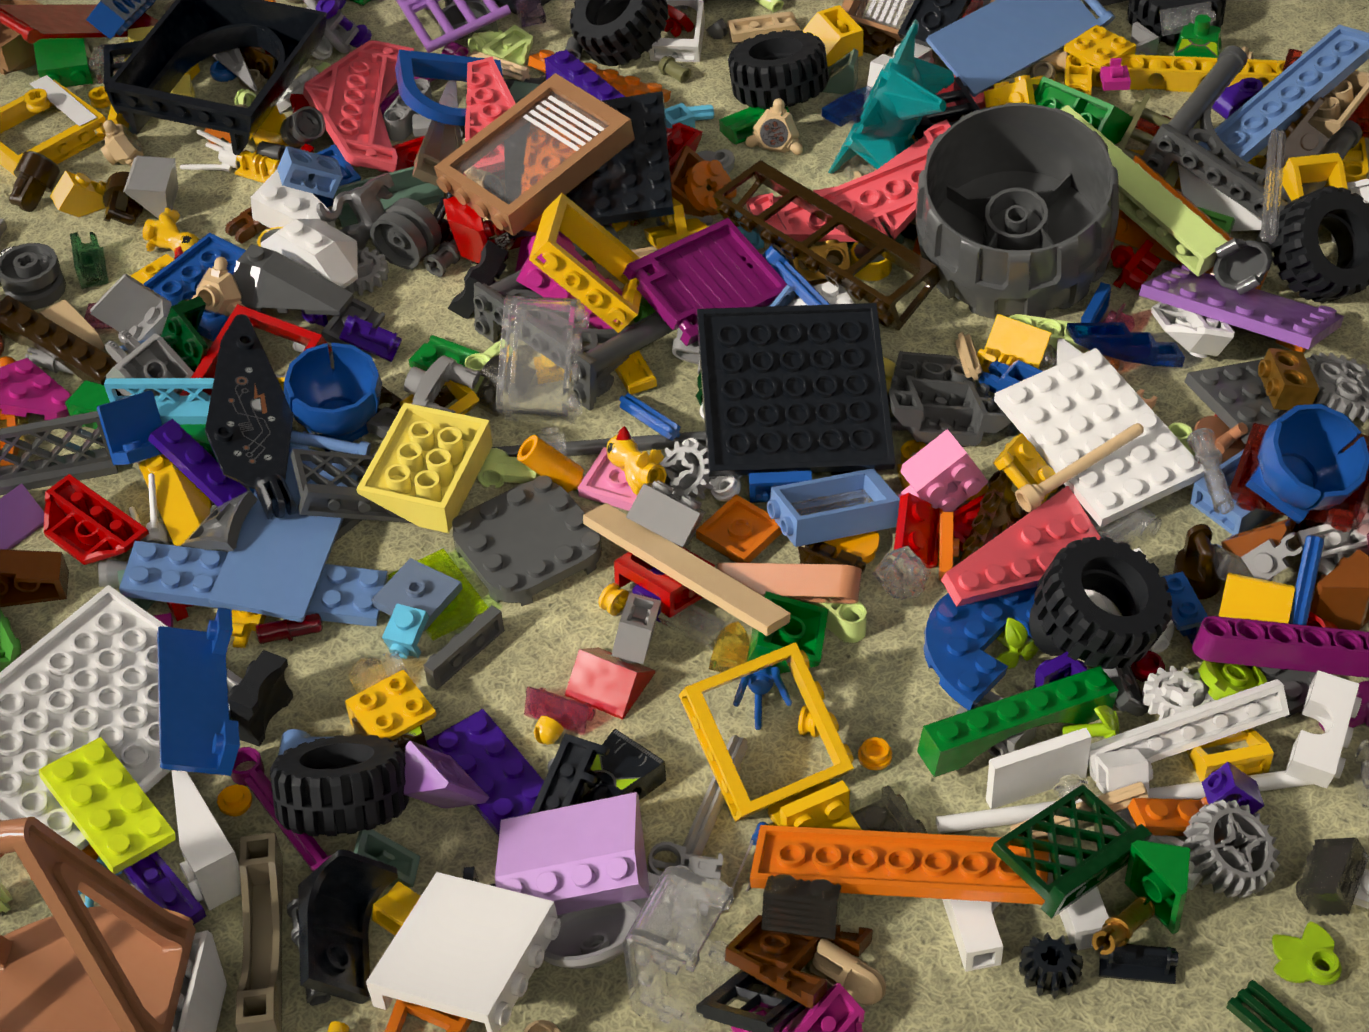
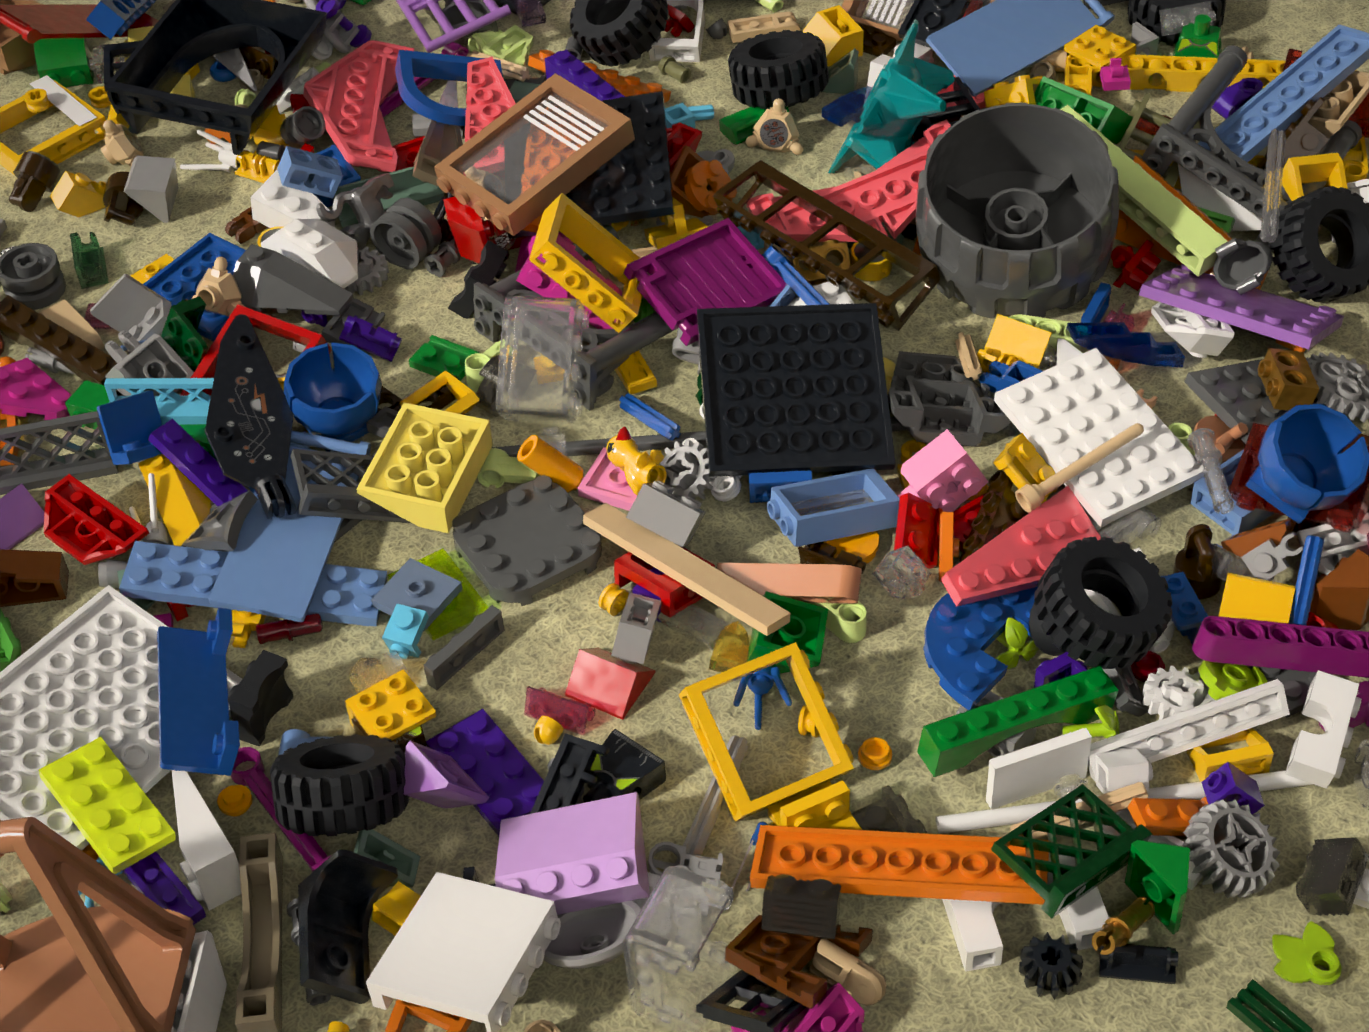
yellow animal [142,207,200,259] -> none
light grey beam [384,78,433,141] -> none
light grey connector [404,355,480,413] -> none
orange plate [696,494,782,563] -> none

